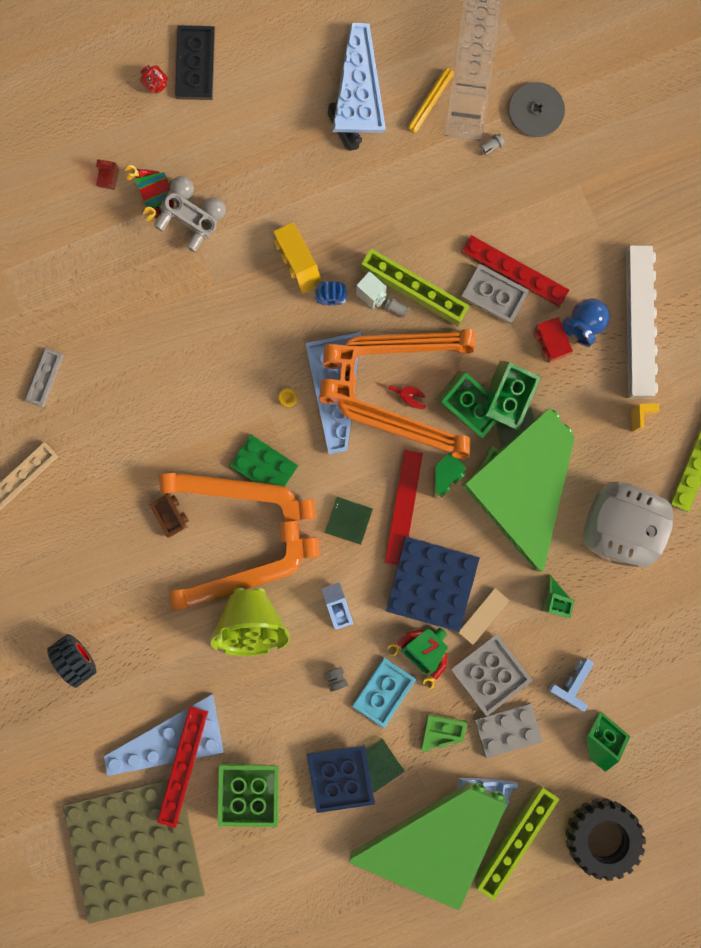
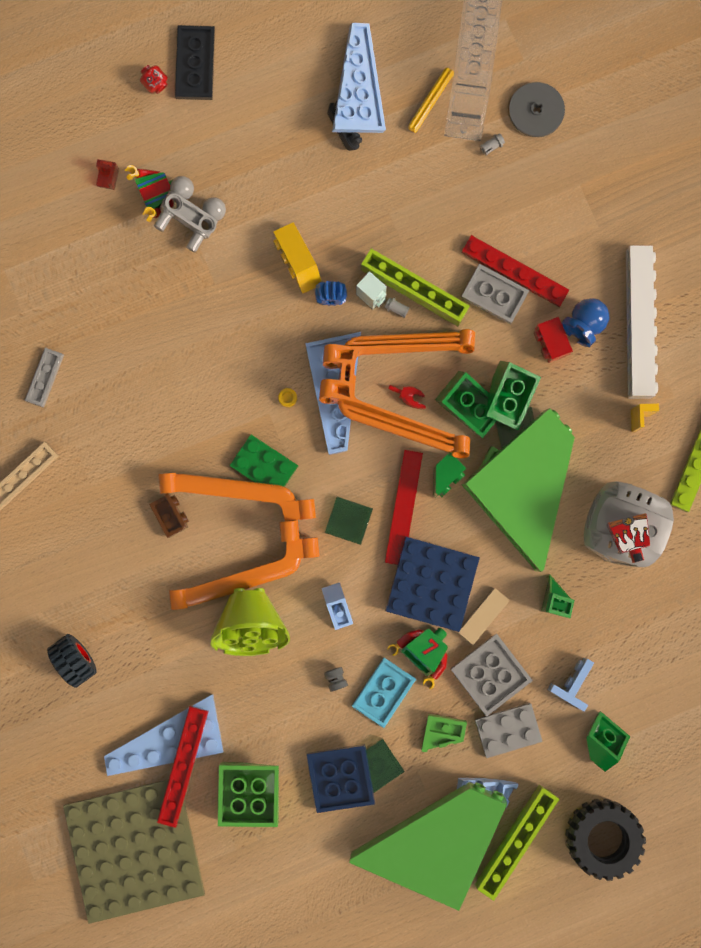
none -> torso [607,513,650,563]

